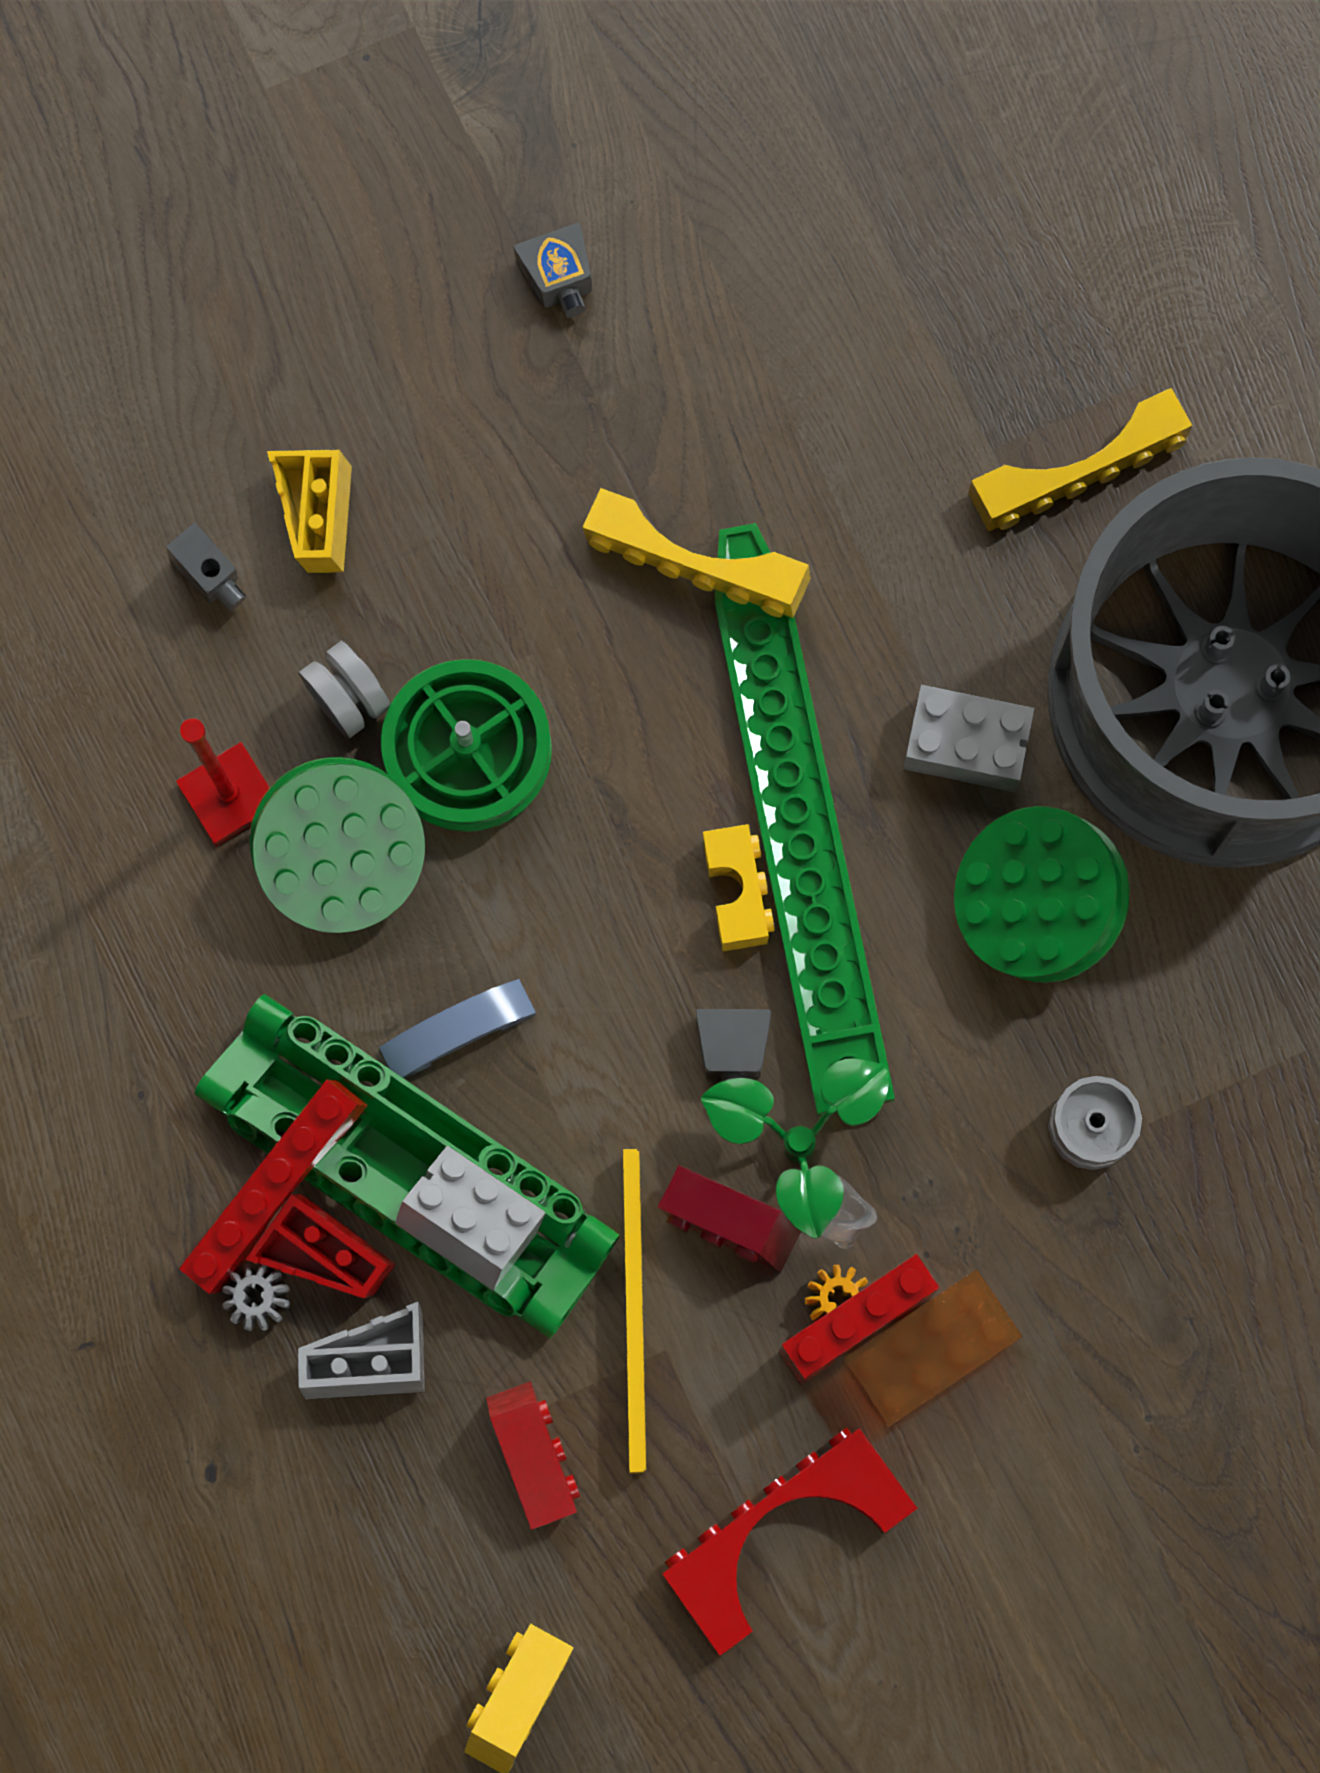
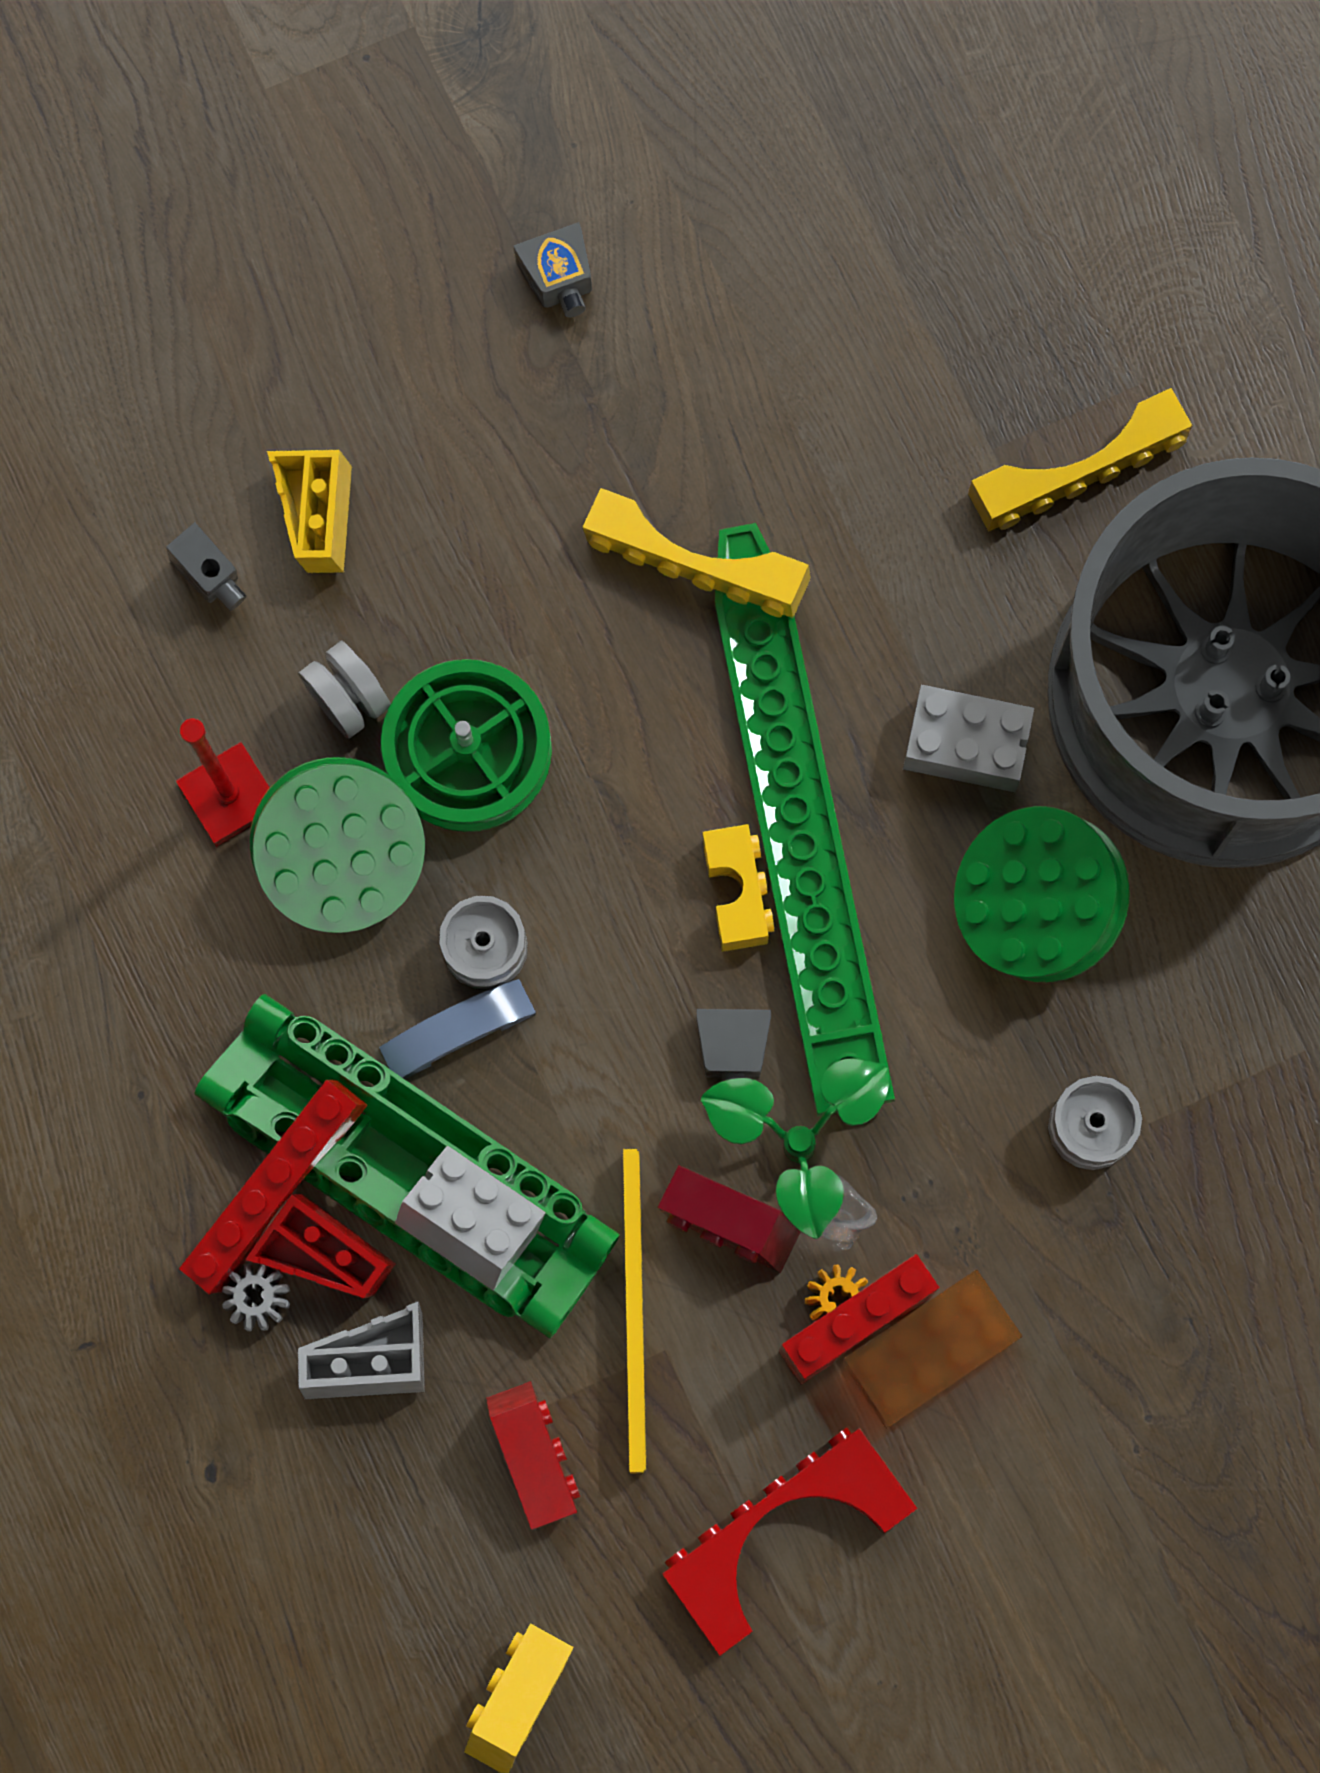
none -> light grey wheel [439,896,528,990]

